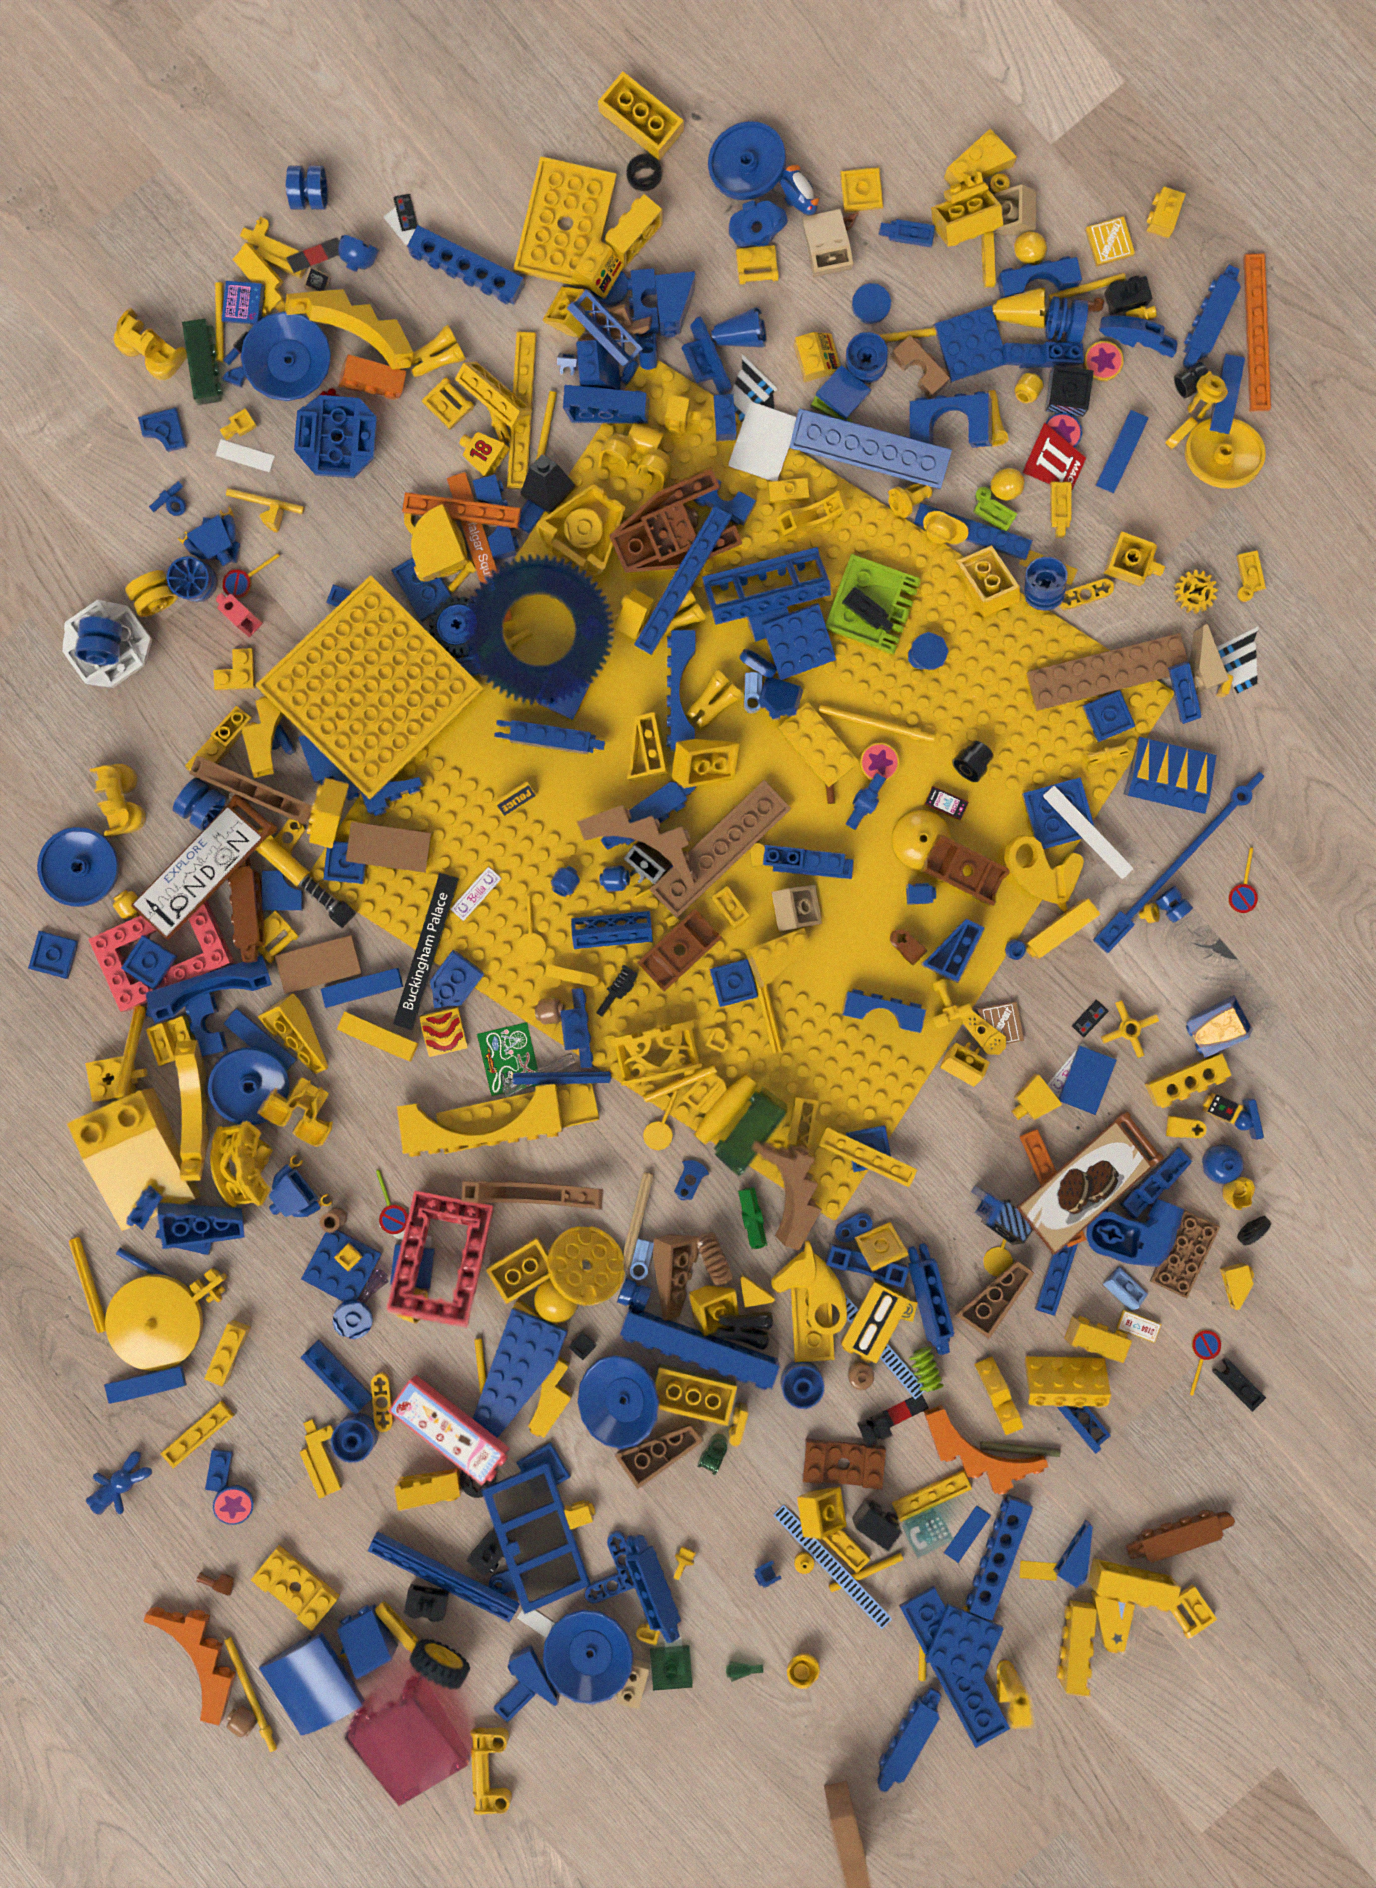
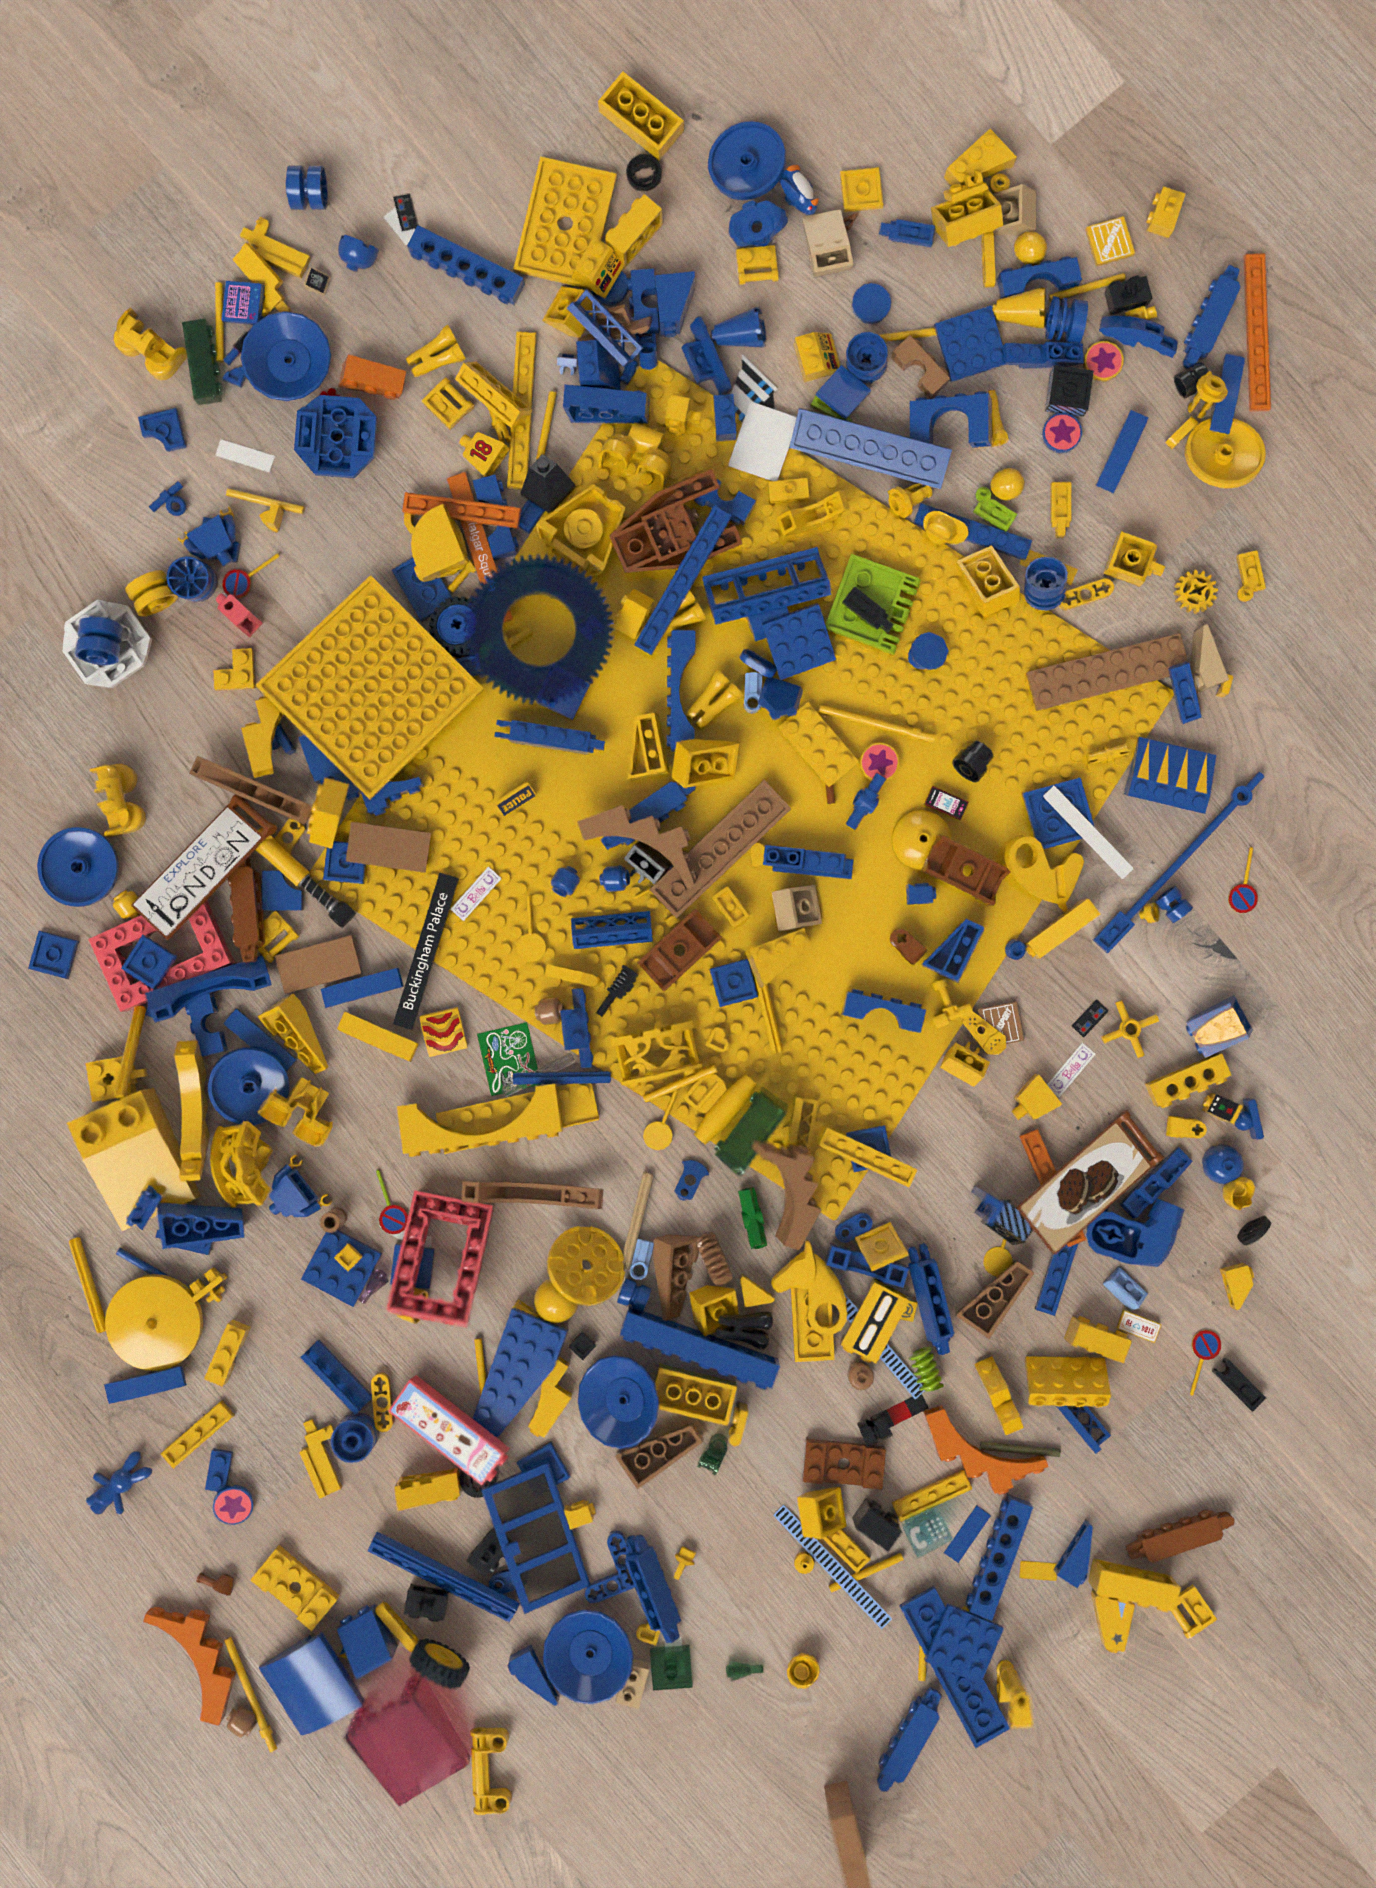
yellow slope [146,1015,195,1066] -> none
blue wheel [172,777,226,831] -> none
yellow slope [185,705,252,780] -> none
yellow plate [220,408,257,440] -> none
yellow arch [285,289,414,369] -> none
black sticker [286,238,339,273] -> none
blue tile [326,584,352,607] -> none
tile [332,1300,373,1339] -> none
blue tile [430,950,484,1008] -> none
yellow brick [486,1236,550,1304] -> none
blue tile [493,1682,536,1723] -> none
white sticker [517,1610,555,1638] -> none
blue window [754,1560,782,1588] -> none
blue wheel [780,1361,824,1409] -> none
yellow head [1014,373,1044,403] -> none
red sticker [1022,422,1086,492] -> none
yellow wedge [1056,1600,1097,1697] -> none
blue tile [1058,1045,1117,1115] -> none
dark orange arm [1077,298,1104,312] -> none
blue tile [1082,690,1135,742] -> none
medium nougat tile [1150,1210,1220,1299] -> none
sticker [1217,626,1259,694] -> none

